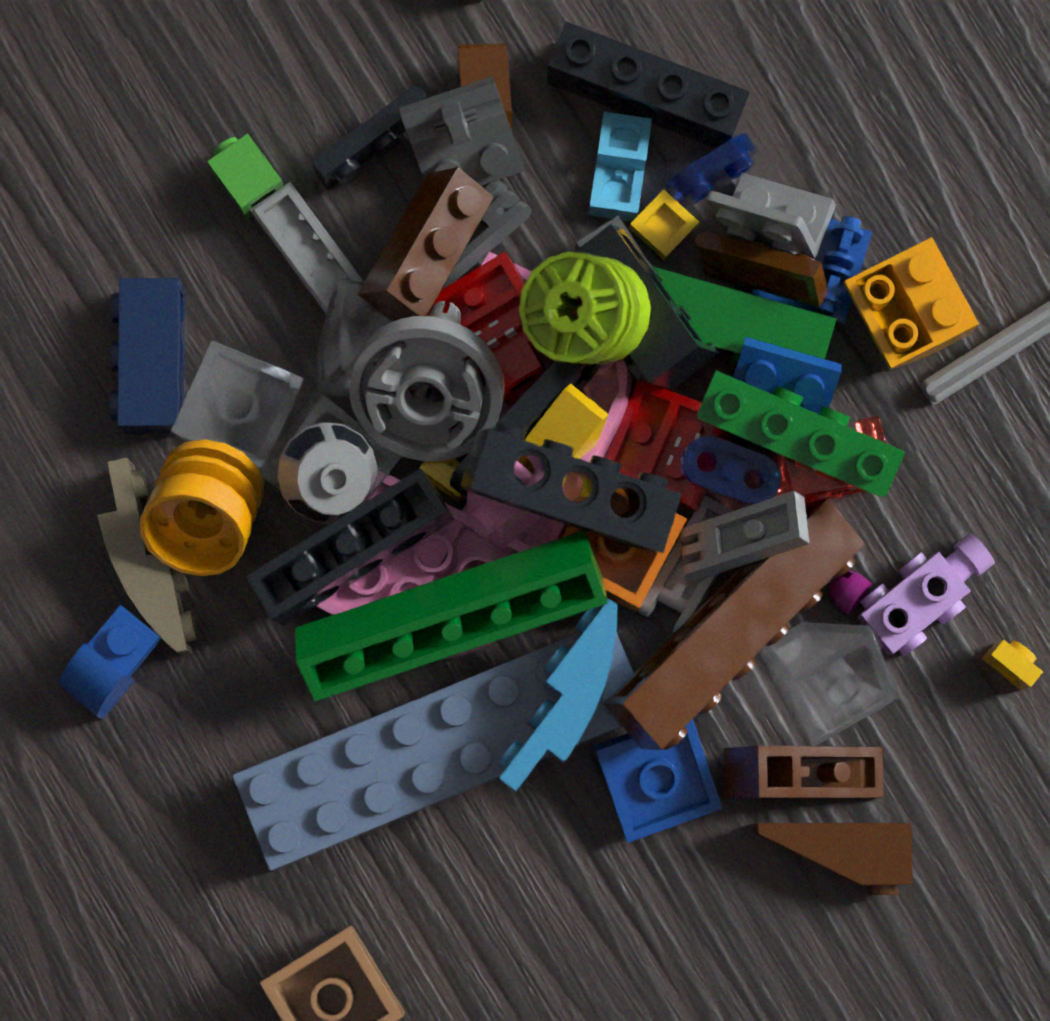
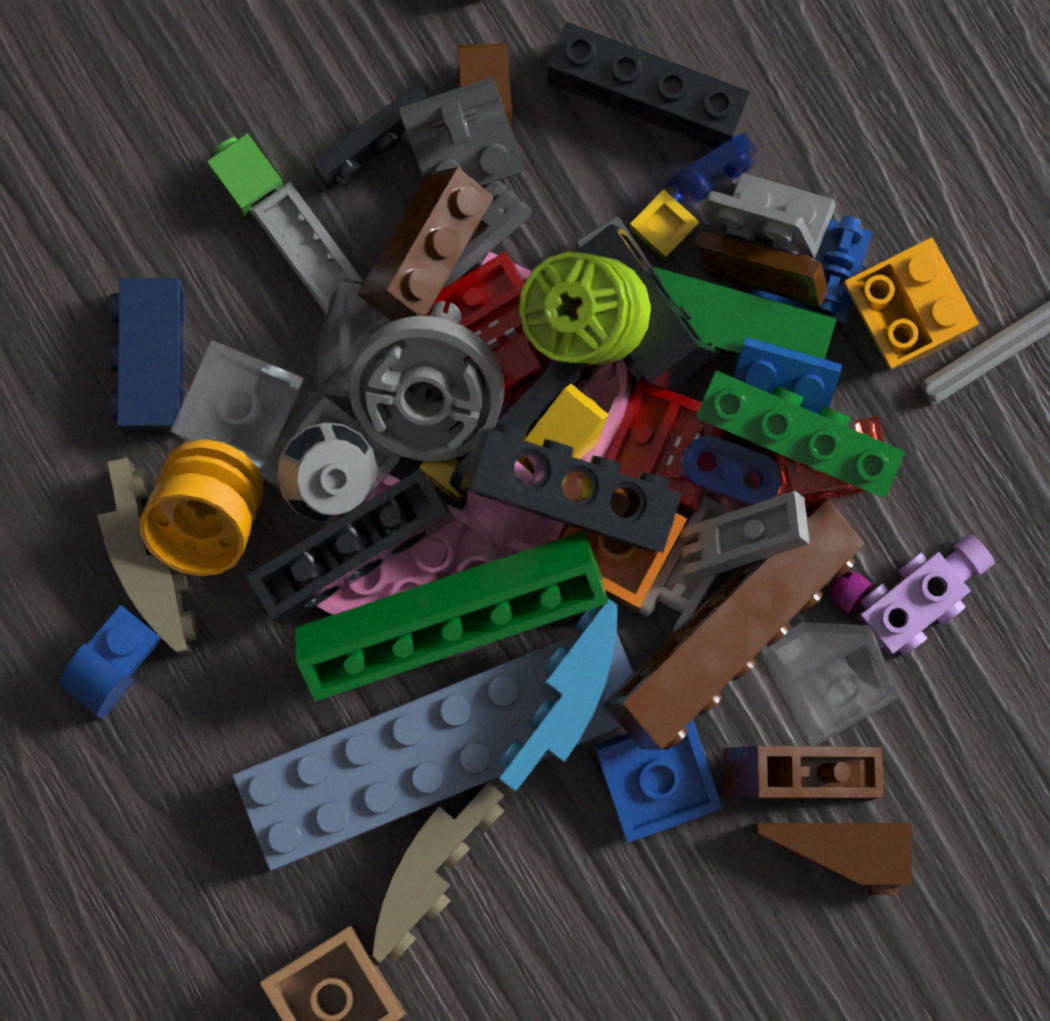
medium azure slope [588,112,652,222] -> none
yellow plate [982,639,1043,690] -> none
none -> dark tan slope [373,782,504,963]

